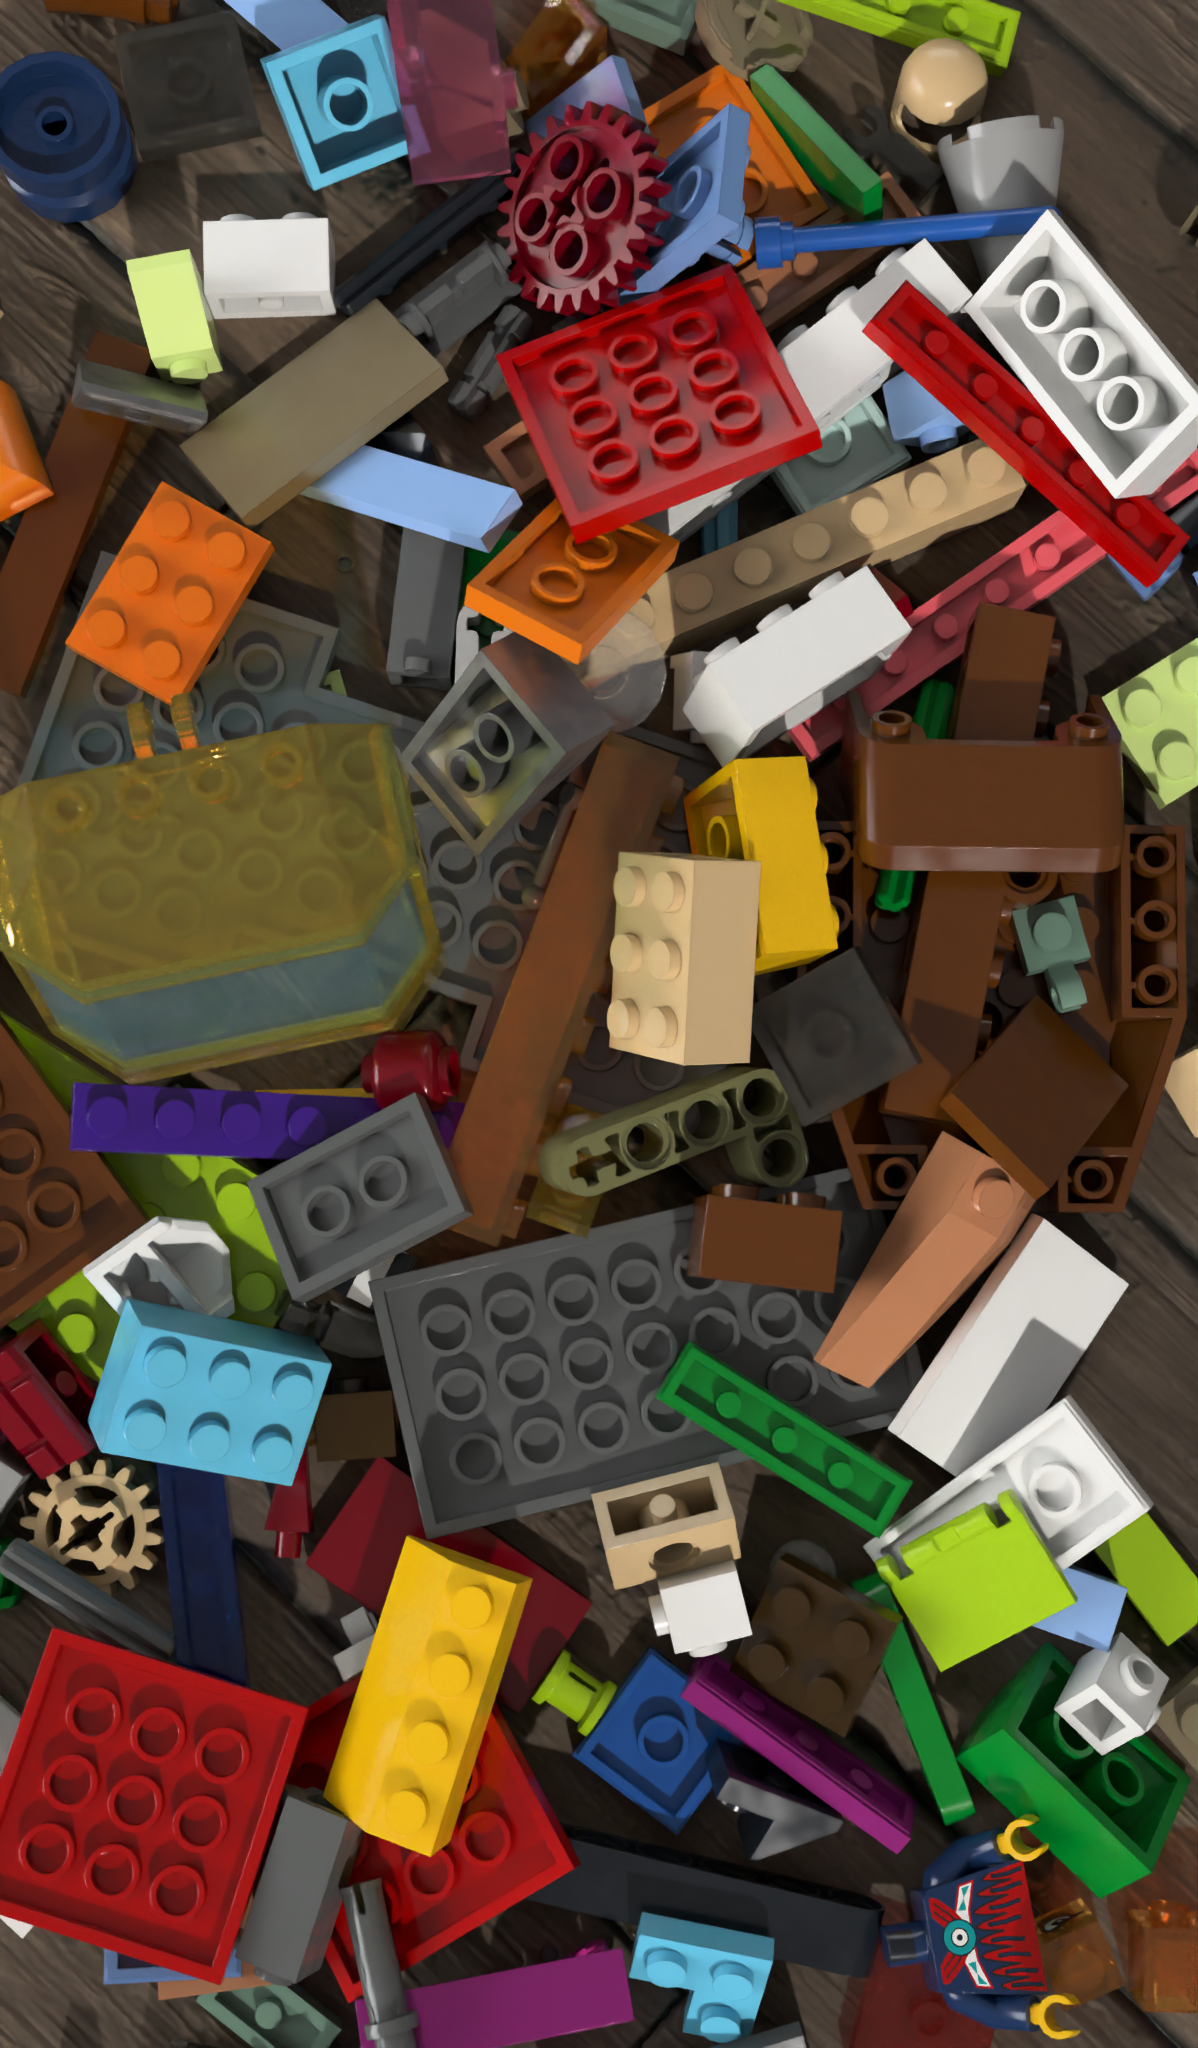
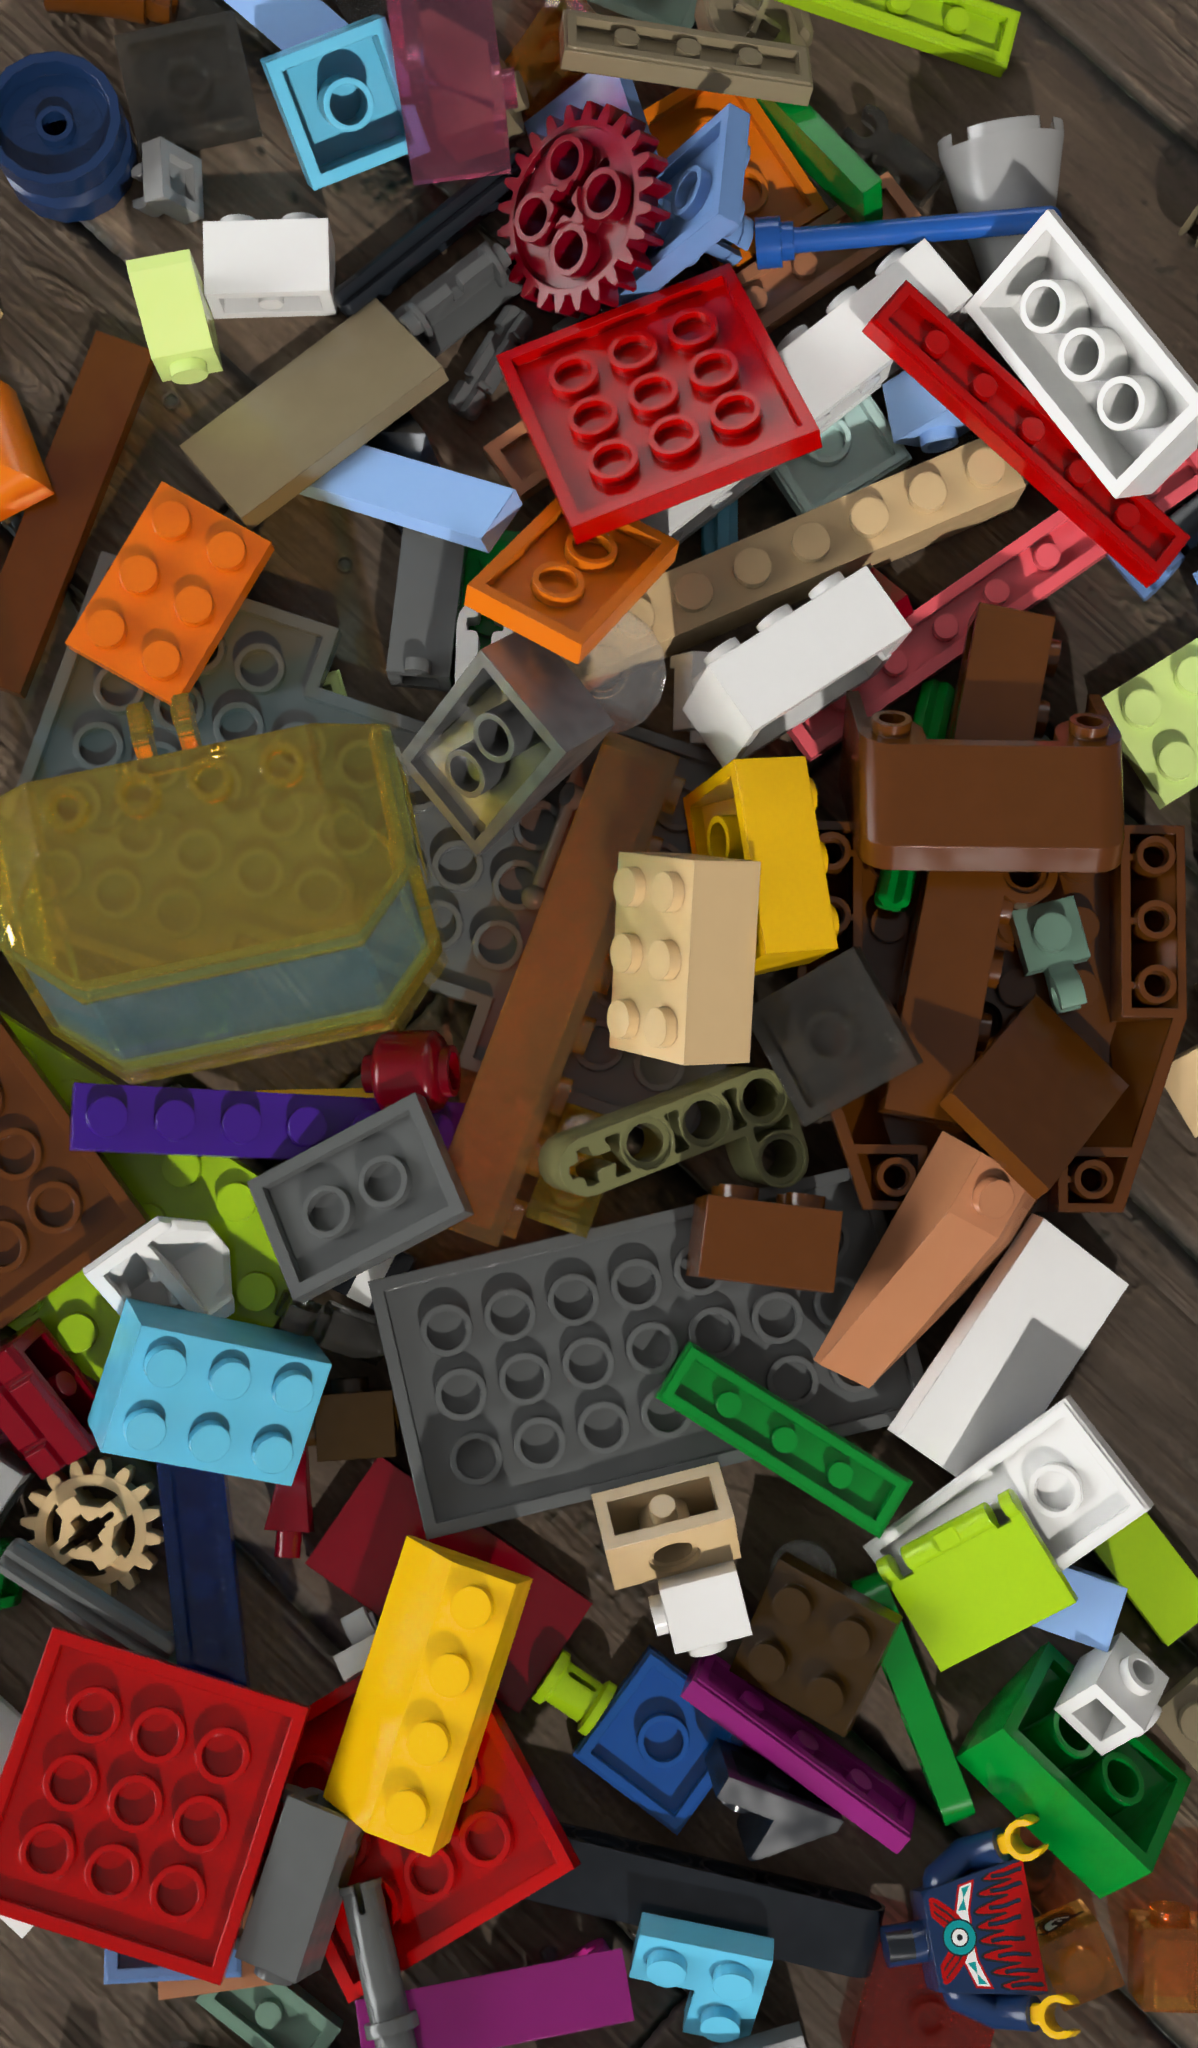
flat silver slope [71,360,208,436] -> none
tan helmet [889,38,989,164] -> none
none -> light grey tile [131,136,204,225]
none -> dark tan tile [559,9,813,107]

